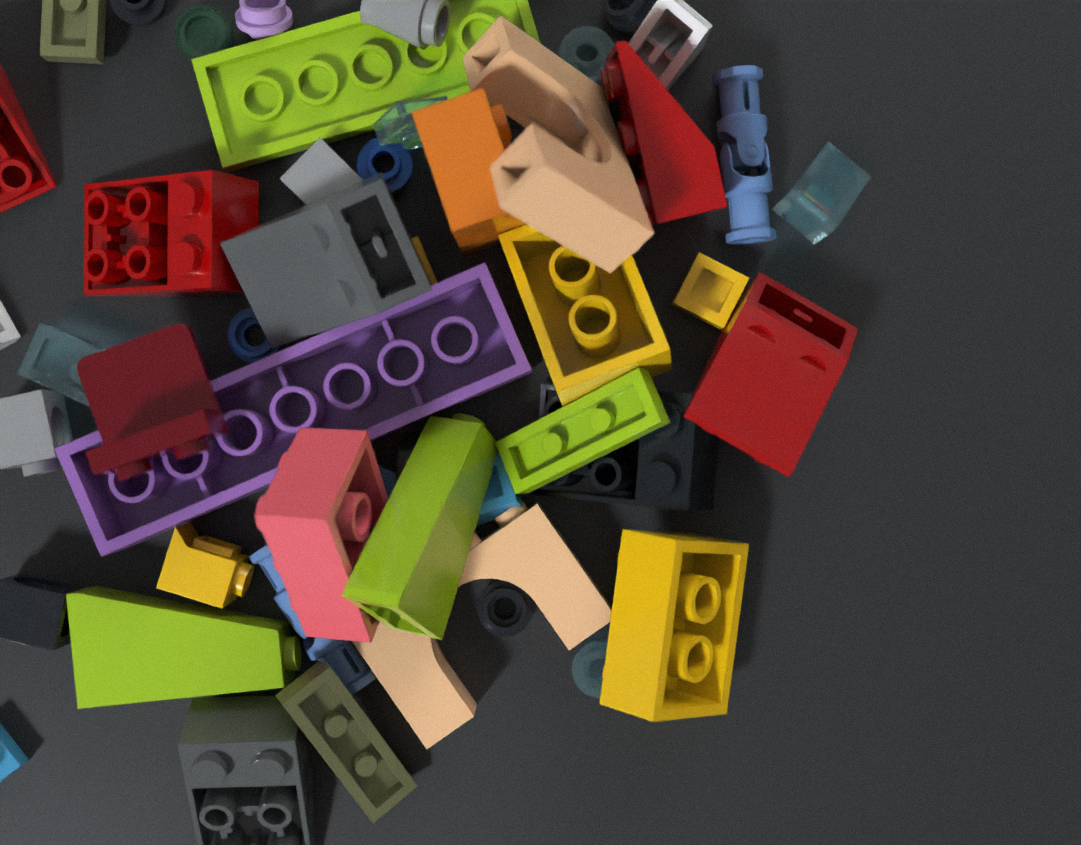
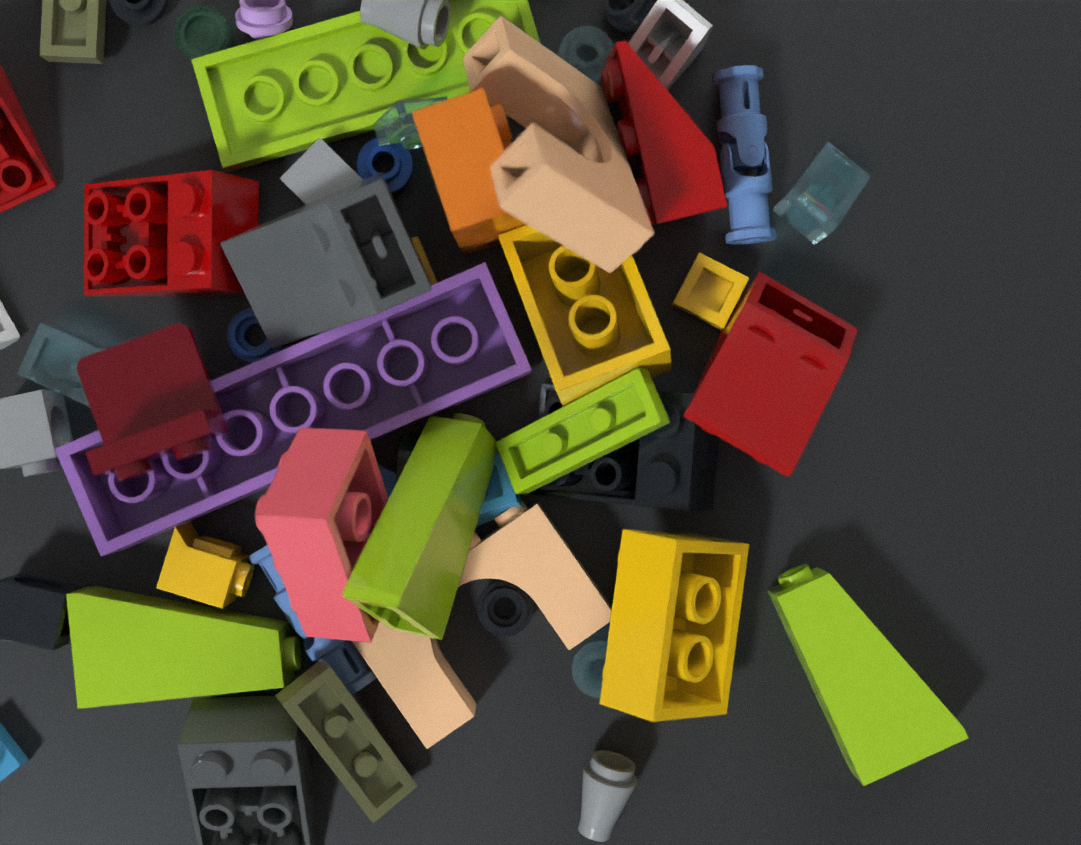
none -> light grey cone [578,750,638,842]
none -> lime slope [767,564,968,786]

